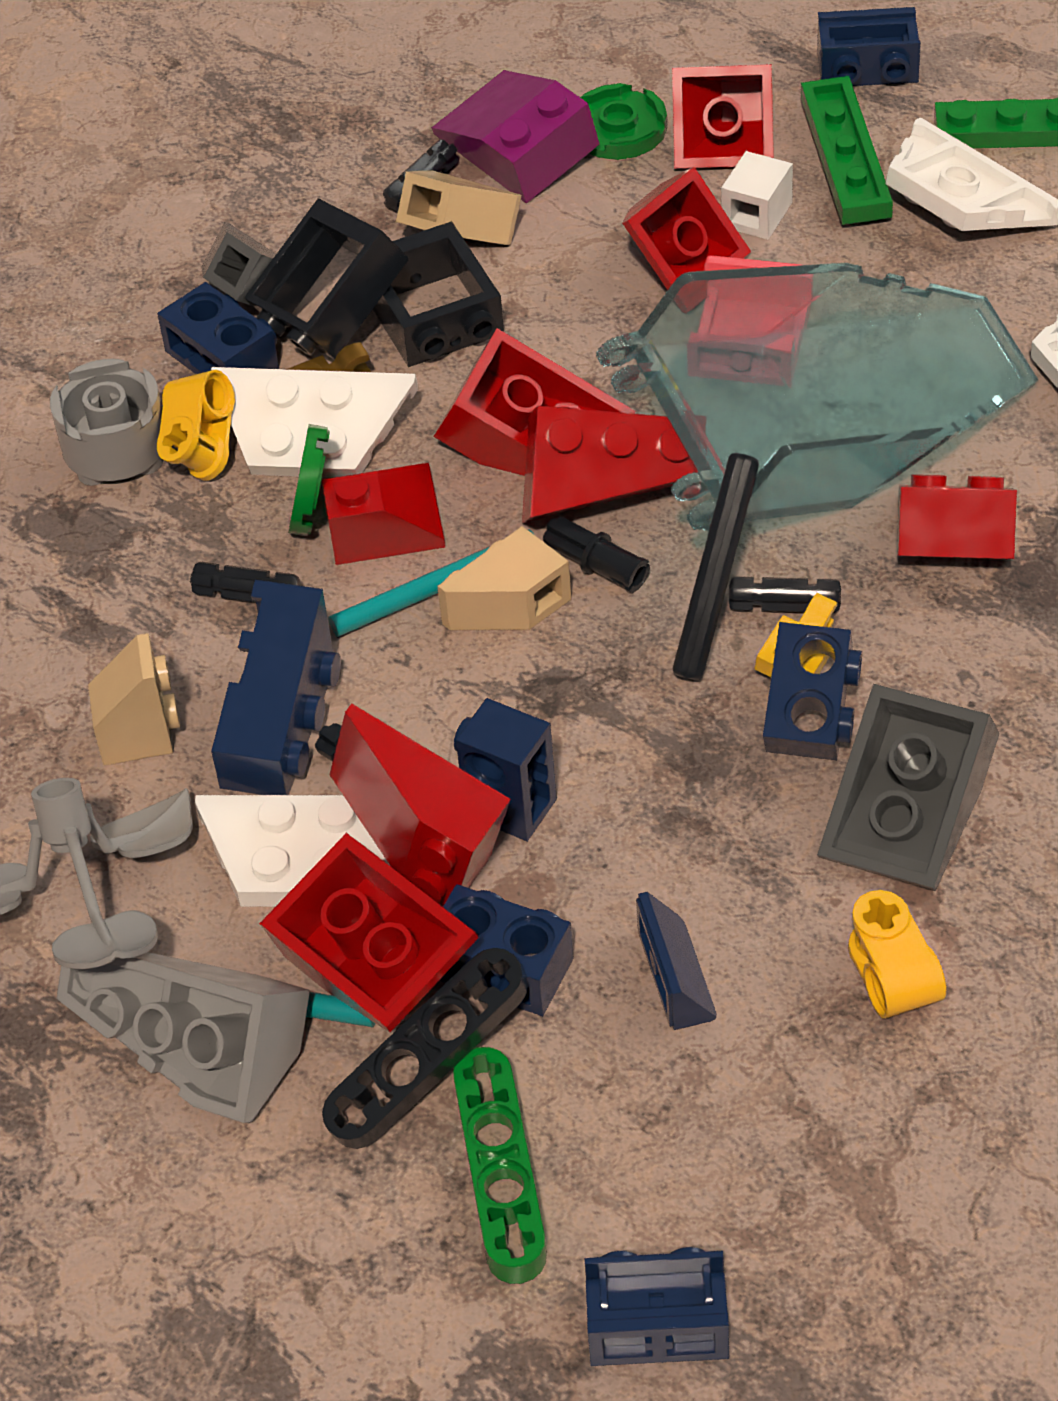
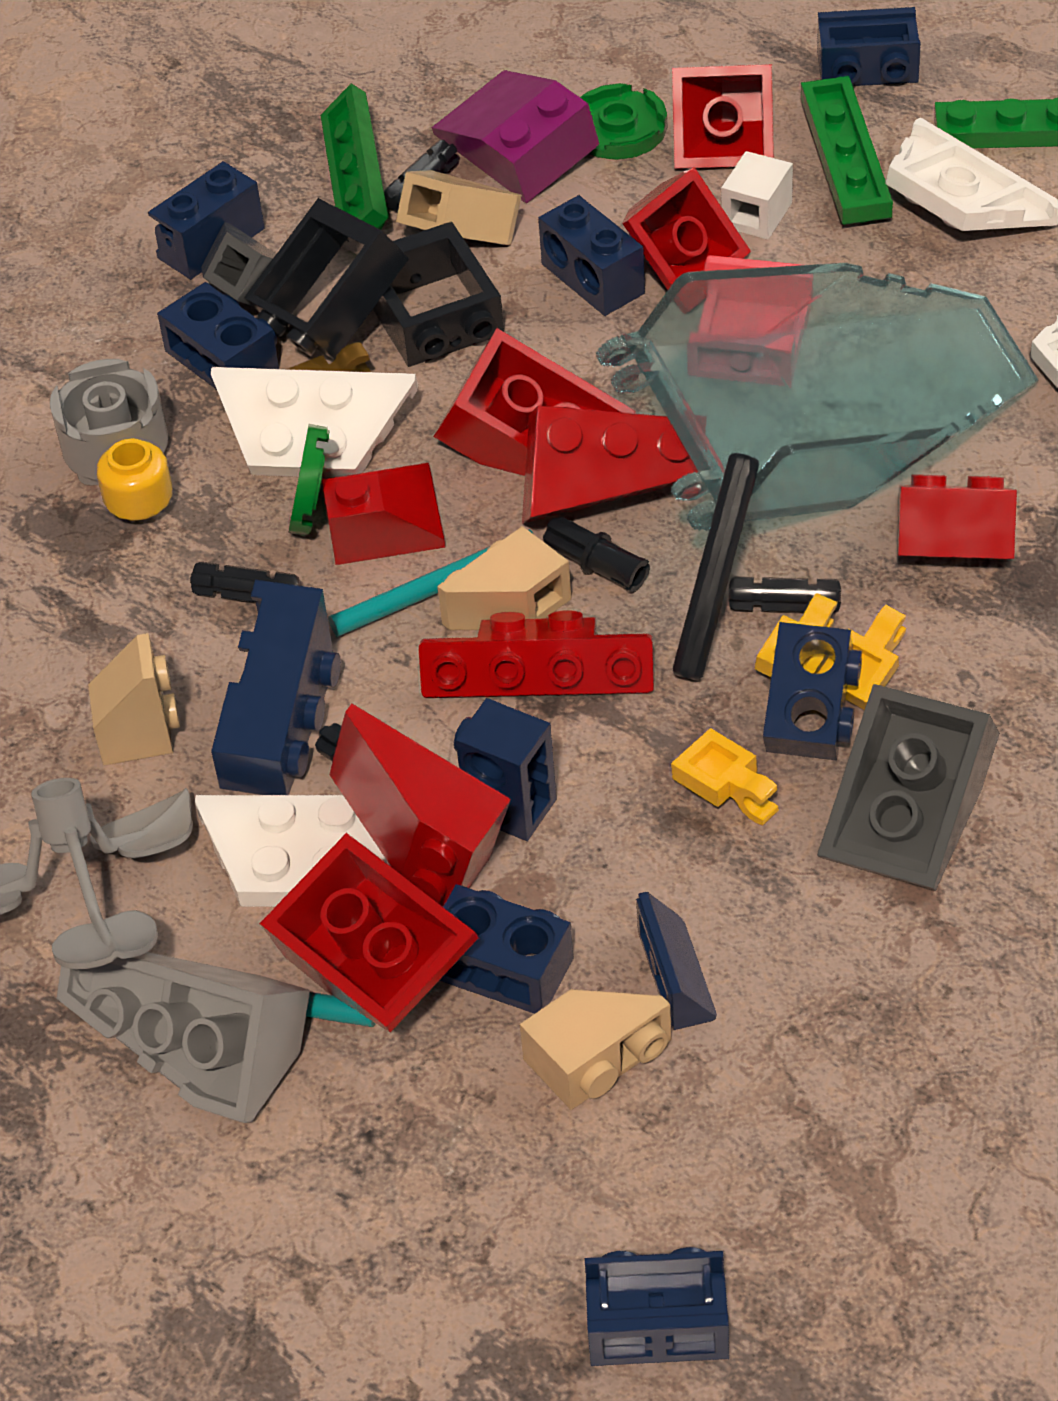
yellow piece [157,370,235,481] -> none
black beam [322,948,528,1149] -> none
green beam [454,1047,547,1284] -> none
yellow piece [848,890,946,1018] -> none
none -> yellow head [97,438,173,521]
none -> dark blue hinge [148,161,265,280]
none -> green plate [320,83,388,230]
none -> red bracket [419,610,654,697]
none -> tan slope [520,989,672,1110]
none -> dark blue brick [538,195,645,316]
none -> yellow plate [671,728,779,825]
none -> yellow plate [817,605,906,710]

